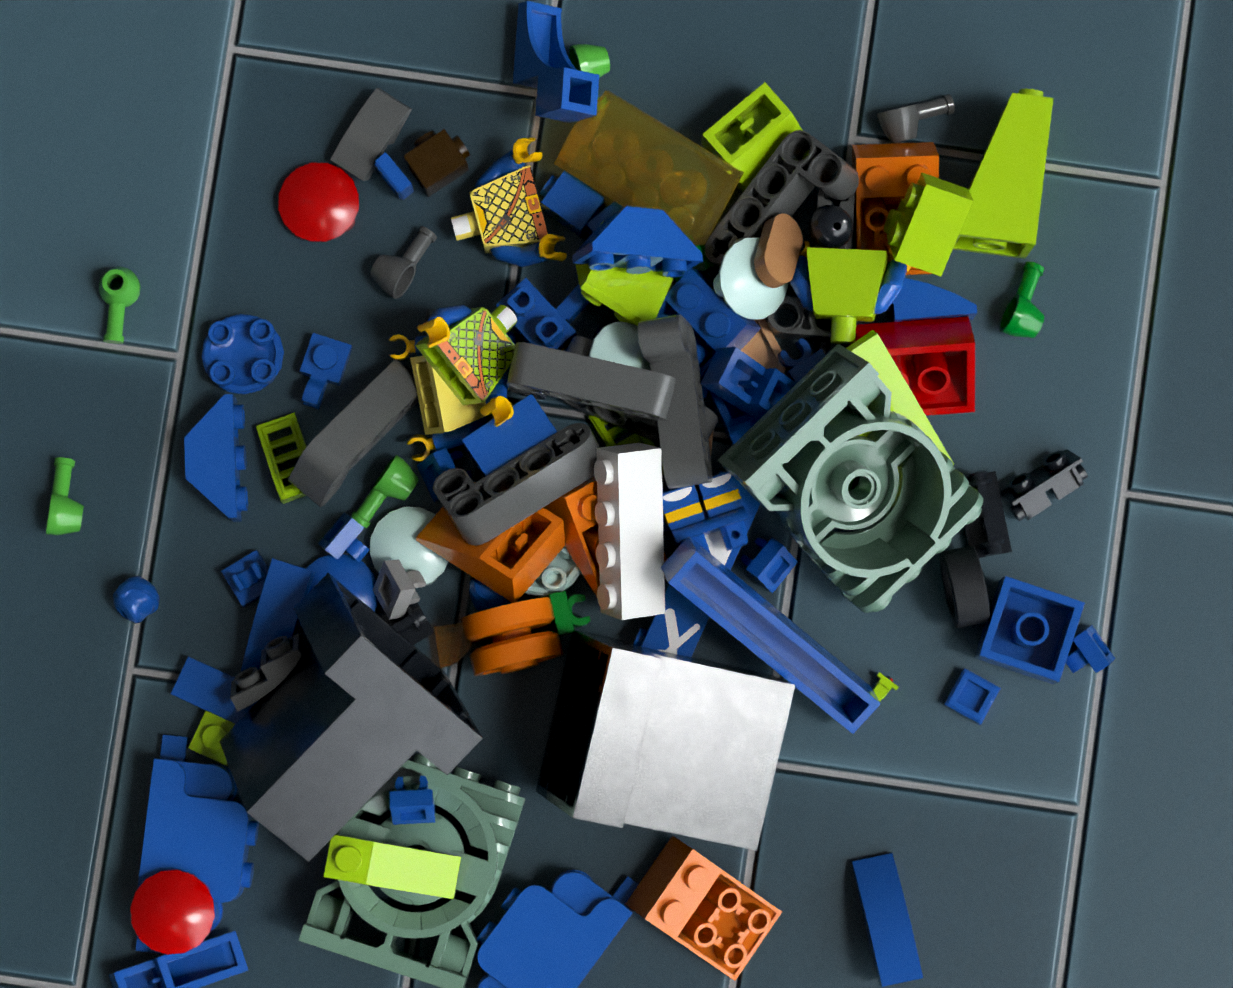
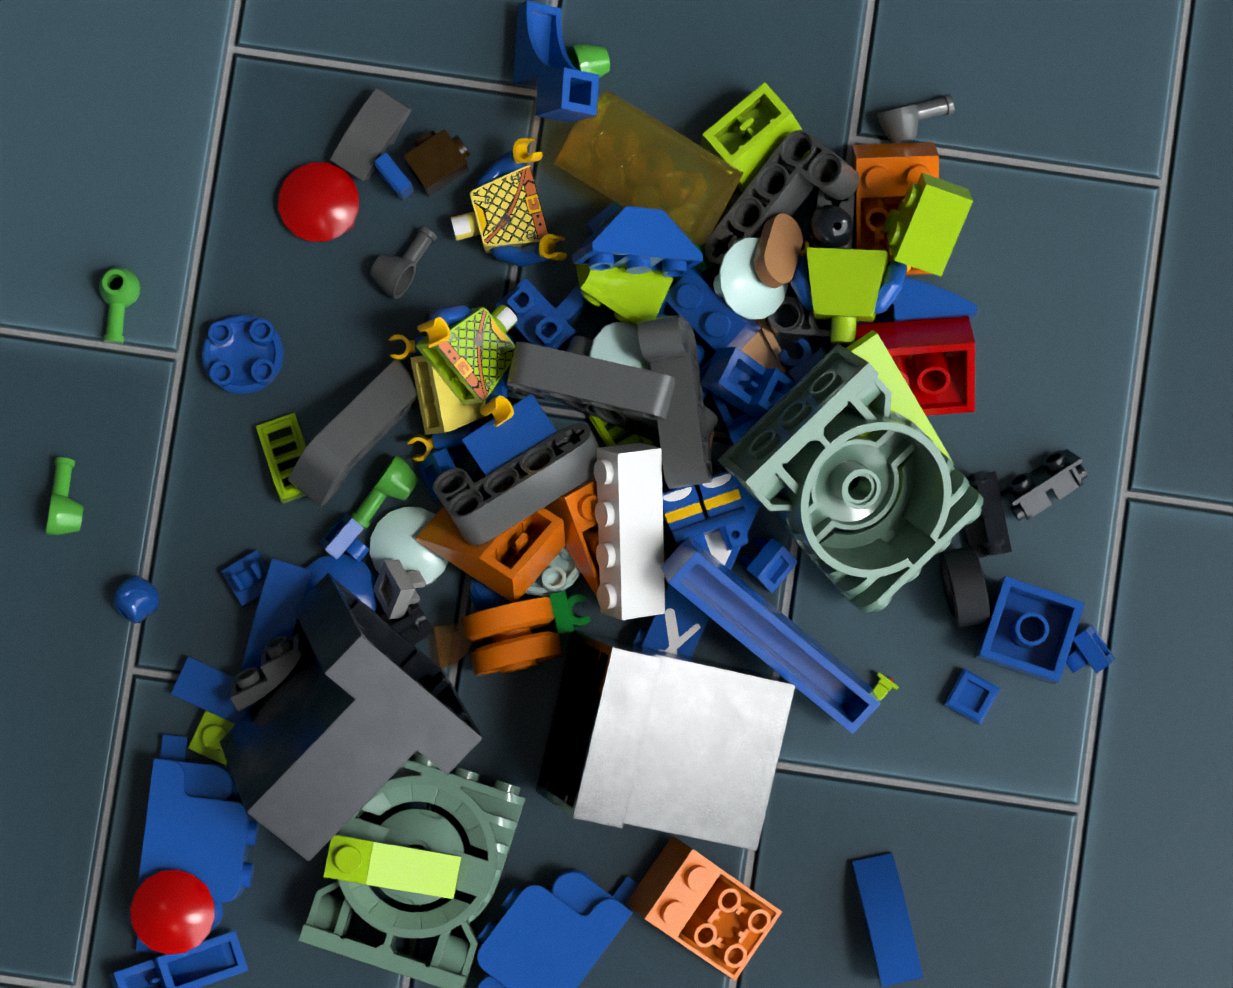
blue slope [184,394,248,522] -> none
blue plate [300,333,353,410] -> none
blue tile [389,776,435,825] -> none
blue brick [539,170,605,238] -> none
lime slope [953,89,1053,259] -> none
green bar [999,261,1045,338] -> none

